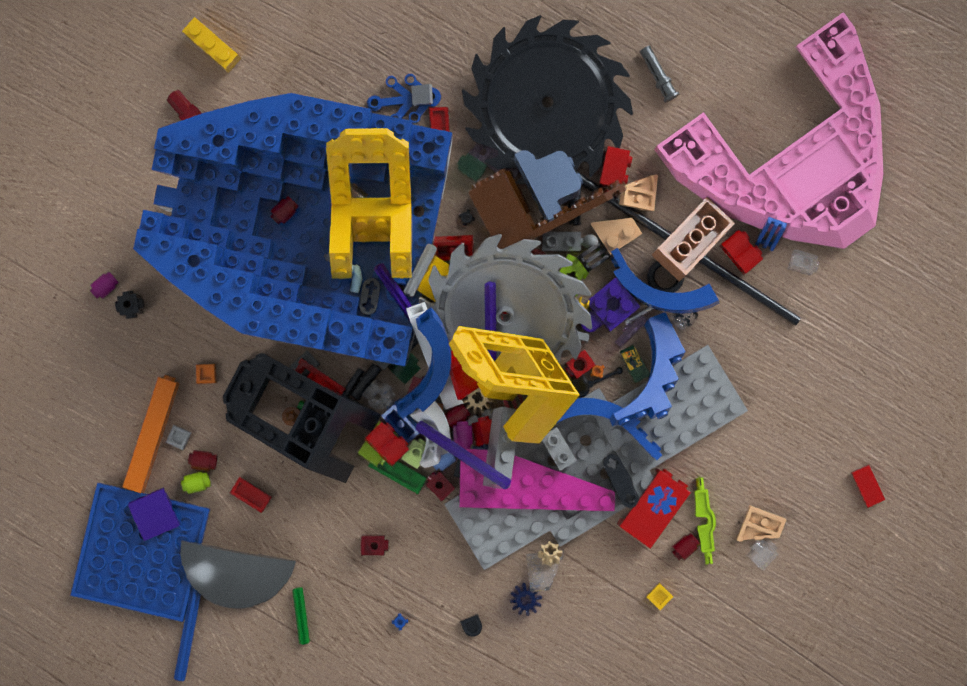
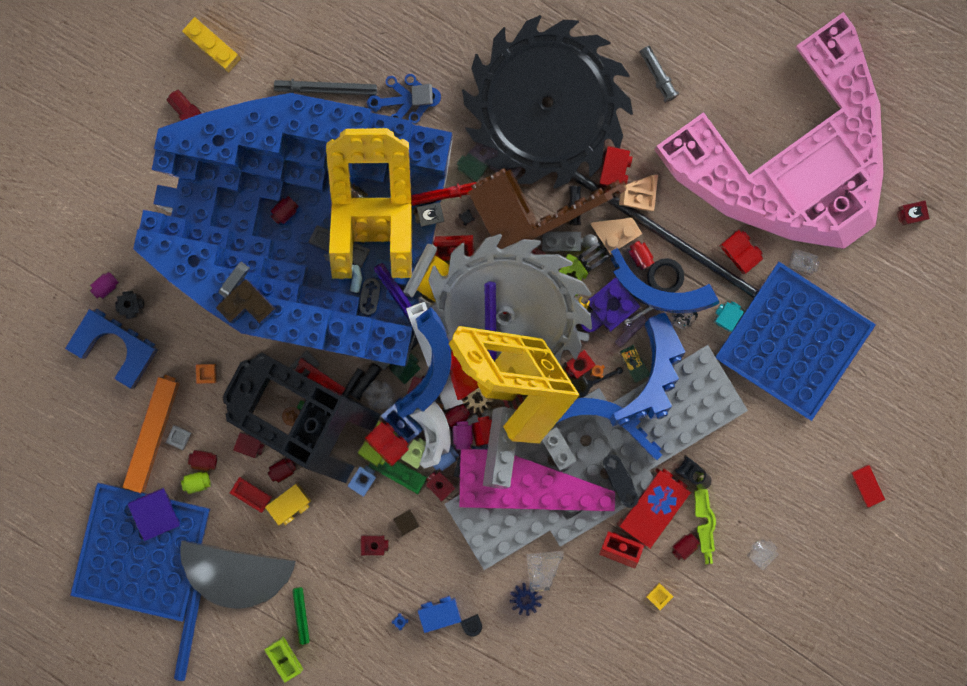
dark purple axle [416,421,511,489] -> none
red tile [429,107,450,132] -> none
sand blue brick [514,150,583,222] -> none
tan gear [538,541,562,567] -> none
nougat brick [652,197,735,282] -> none
light nougat wing [736,505,786,542] -> none
blue tile [755,217,787,251] -> none
none -> blue arch [65,308,158,389]
none -> dark brown brick [216,279,277,324]
none -> dark grey beam [218,262,250,298]
none -> dark red brick [233,432,265,458]
none -> lime brick [264,636,303,683]
none -> yellow brick [265,483,311,526]
none -> dark red brick [267,457,297,483]
none -> dark grey axle [274,79,377,96]
none -> dark grey tile [308,225,370,268]
none -> medium blue brick [348,465,377,497]
none -> dark brown tile [393,510,419,536]
none -> red axle [411,182,476,206]
none -> dark grey brick [414,202,445,227]
none -> blue brick [418,596,462,633]
none -> red brick [599,531,645,569]
none -> red brick [628,241,654,270]
none -> black piece [674,455,712,489]
none -> teal brick [713,301,744,332]
none -> blue plate [715,261,876,421]
none -> dark red brick [897,200,930,226]

